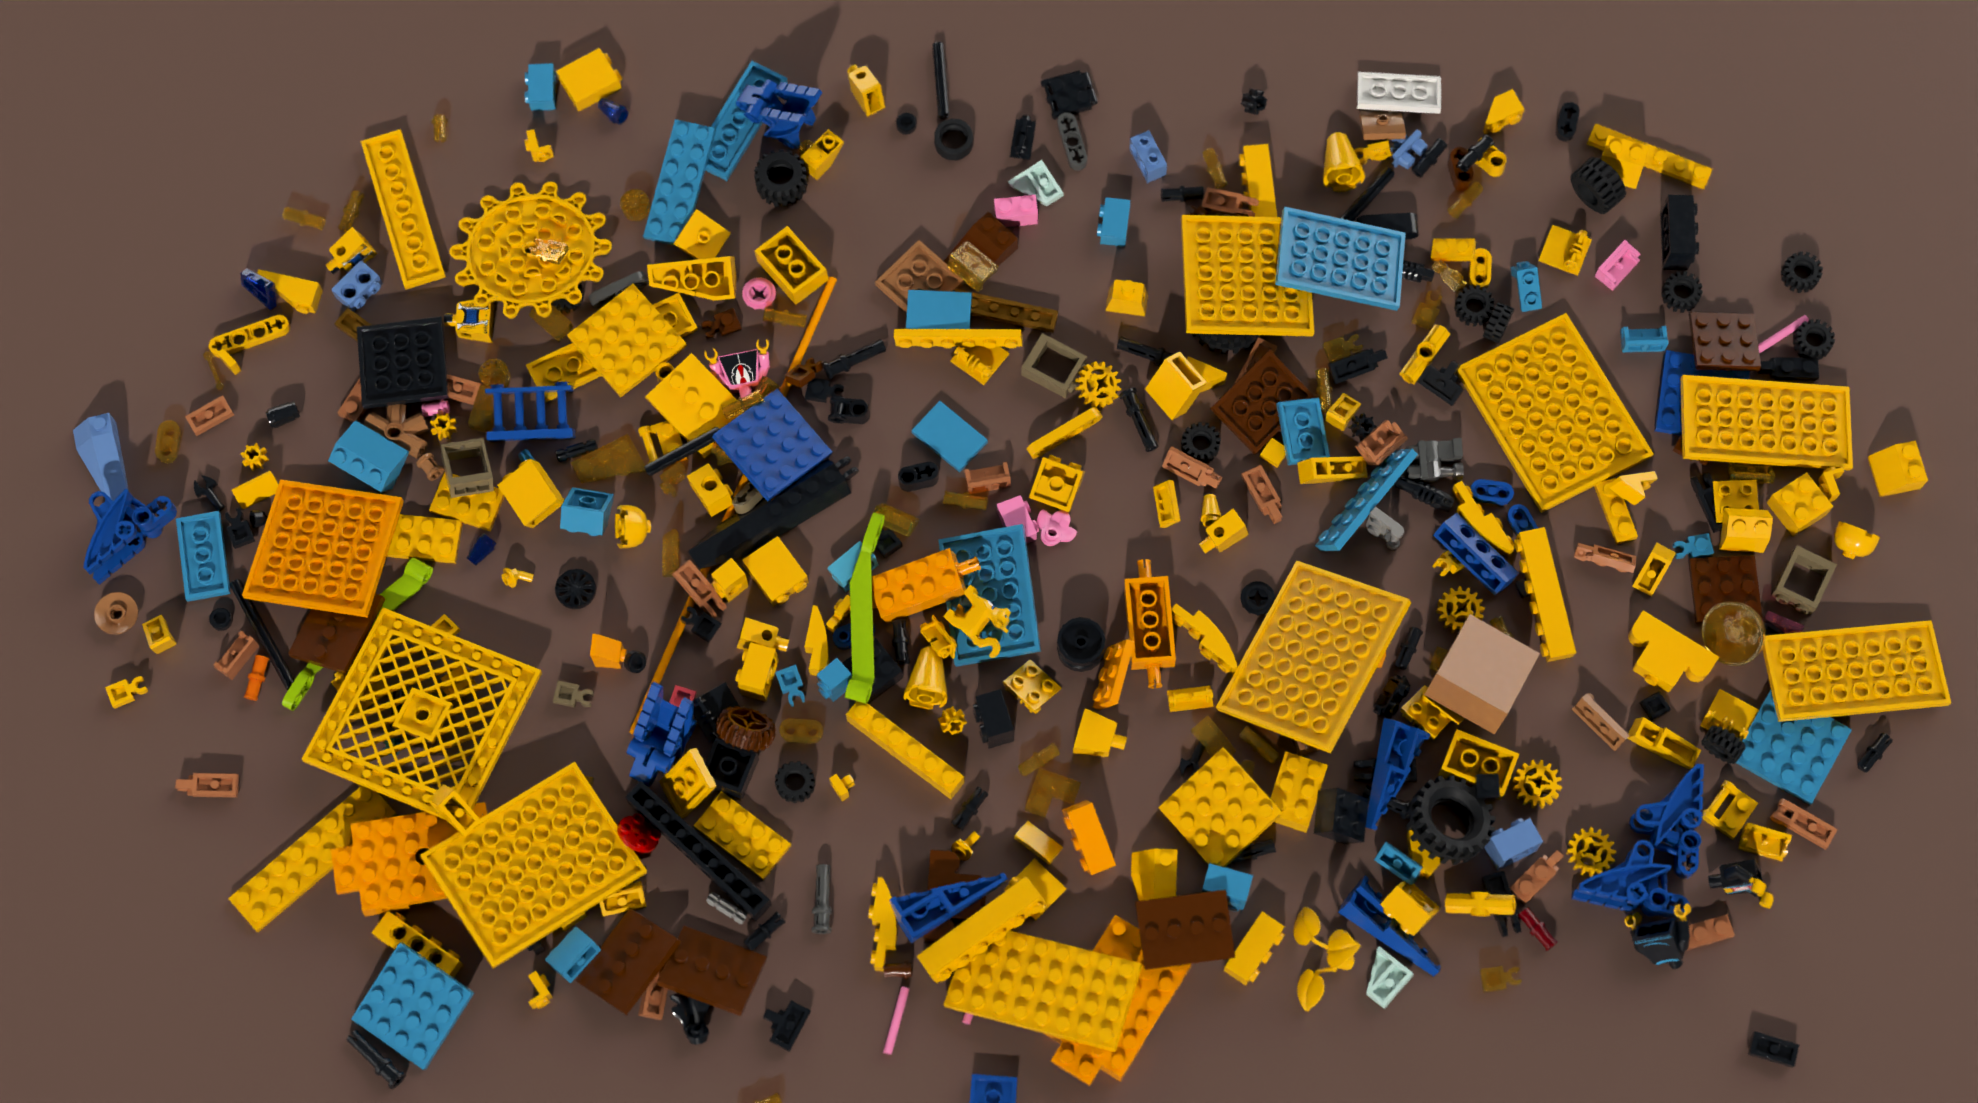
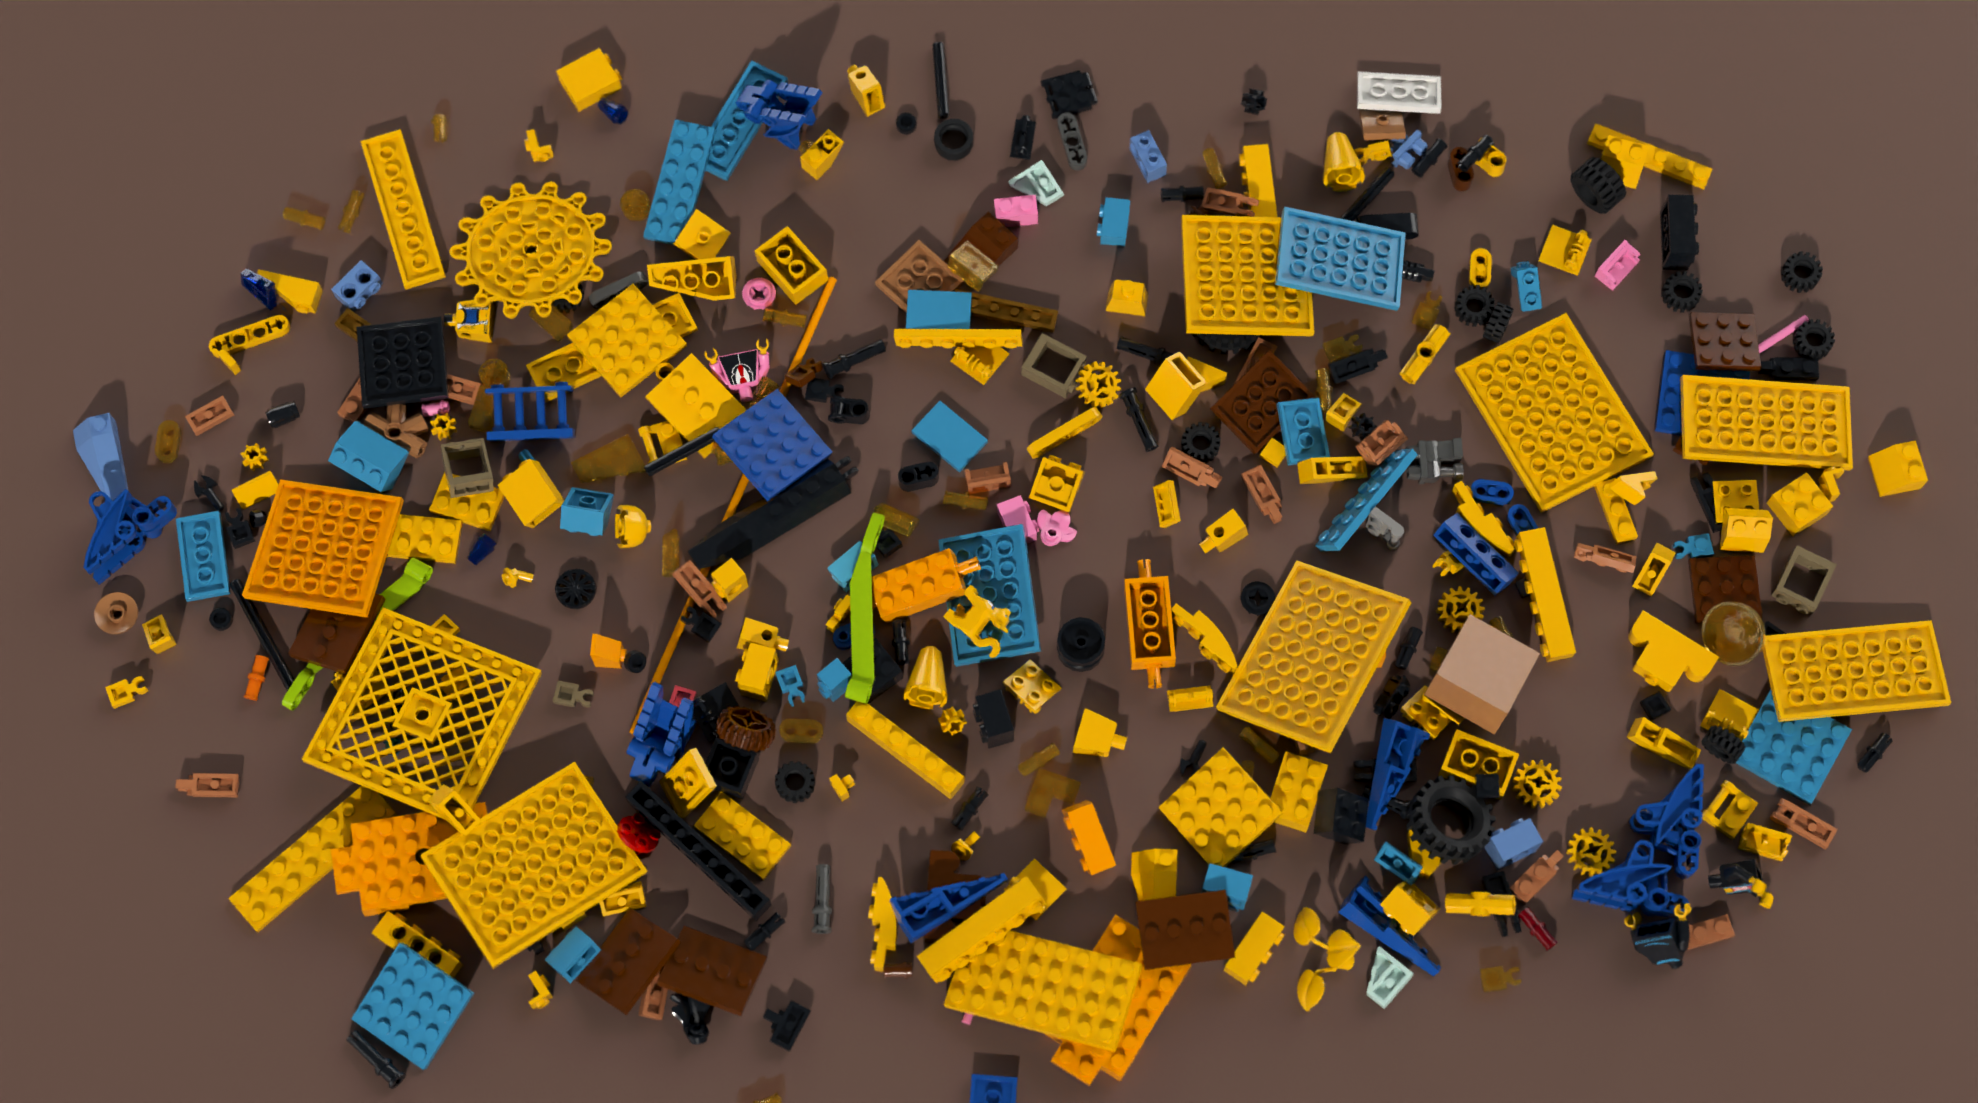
clear yellow hinge [203,351,224,390] -> none
nougat hinge [213,630,259,680] -> none
yellow torso [325,227,378,274] -> none
medium nougat bush [416,453,444,481] -> none
dark azure brick [525,63,556,111] -> none
clear yellow plate [529,238,569,265] -> none
black axle [555,439,598,462] -> none
clear yellow bracket [659,461,687,498] -> none
yellow brick [687,463,733,517] -> none
reddish brown plate [701,308,741,339] -> none
light grey axle [706,892,747,924] -> none
clear yellow axle [722,389,765,419] -> none
dark tan beam [732,482,763,514] -> none
yellow brick [742,536,809,607] -> none
black tyre [754,149,808,207] -> none
yellow slope [804,605,829,676] -> none
bright pink bar [883,987,910,1055] -> none
yellow hinge [920,615,957,659] -> none
yellow slope [1014,821,1063,865] -> none
light orange plate [1093,639,1134,710] -> none
clear yellow slope [1191,715,1236,757] -> none
yellow cone [1200,494,1222,527] -> none
black hinge [1395,475,1455,512] -> none
black hinge [1417,361,1465,406] -> none
yellow plate [1431,238,1476,261] -> none
clear yellow plate [1431,259,1467,292] -> none
clear yellow axle [1447,182,1483,219] -> none
yellow slope [1483,89,1524,134] -> none
black beam [1556,102,1580,142] -> none
medium nougat hinge [1572,693,1630,751] -> none
dark azure hinge [1620,326,1669,352] -> none
clear yellow plate [1727,462,1775,484] -> none
black plate [1748,1031,1799,1068] -> none
clear pink plate [1764,611,1804,633] -> none
yellow cylinder [1834,521,1880,560] -> none

